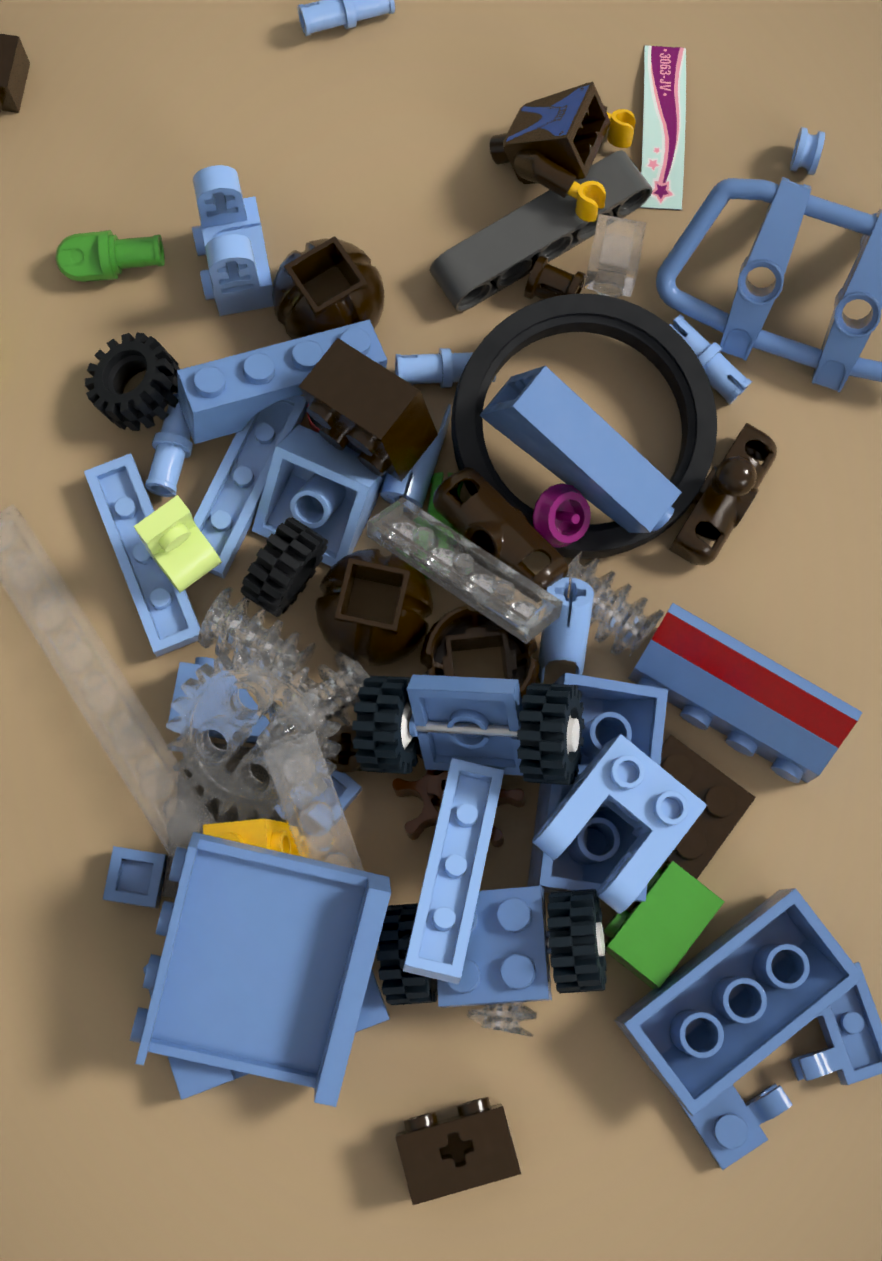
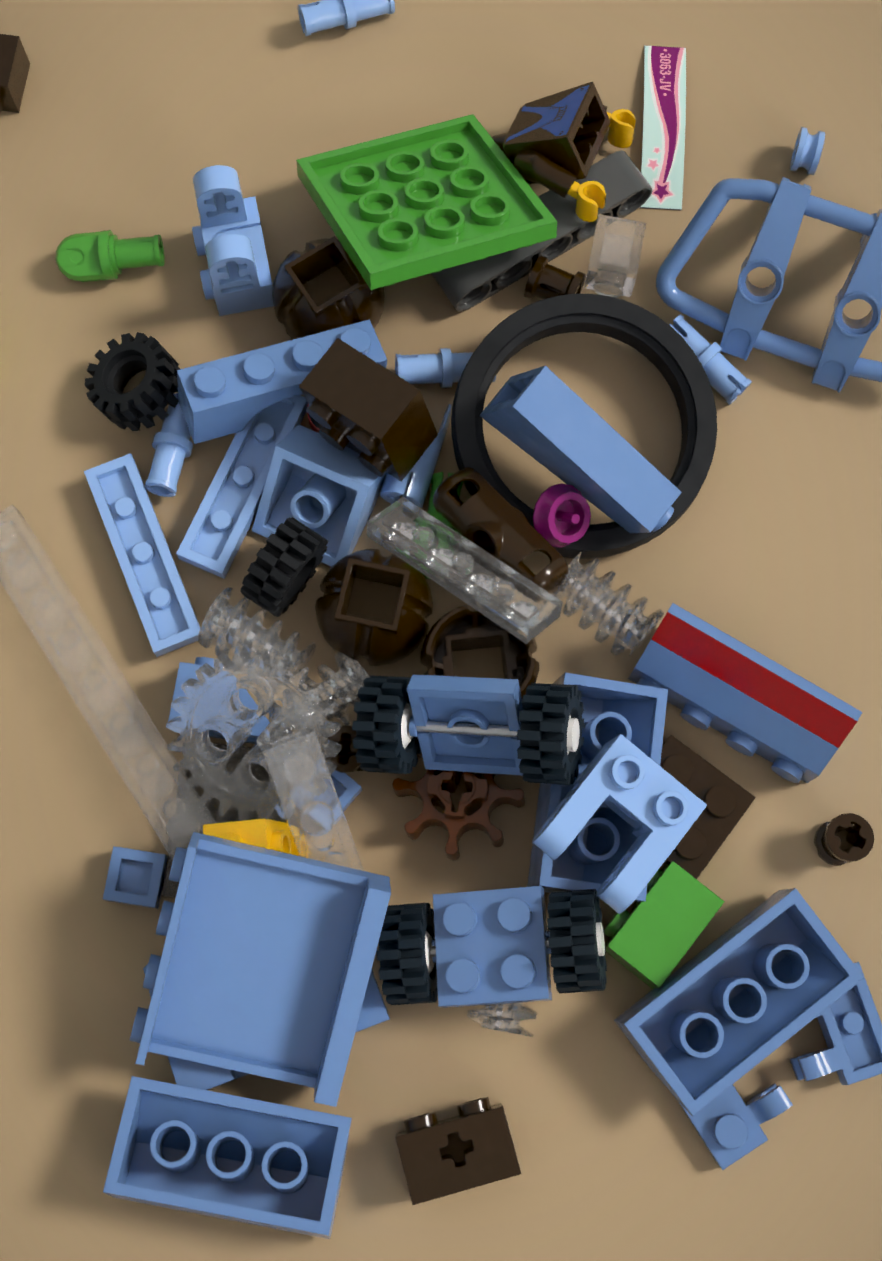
yellowish green plate [133,495,222,593] -> none
light blue plate [403,758,505,984] -> none
light blue piece [538,577,594,683] -> none
dark brown piece [669,423,777,565] -> none
none -> medium blue slope [103,1076,352,1239]
none -> bright green plate [296,114,557,290]
none -> dark brown bush [814,813,874,866]

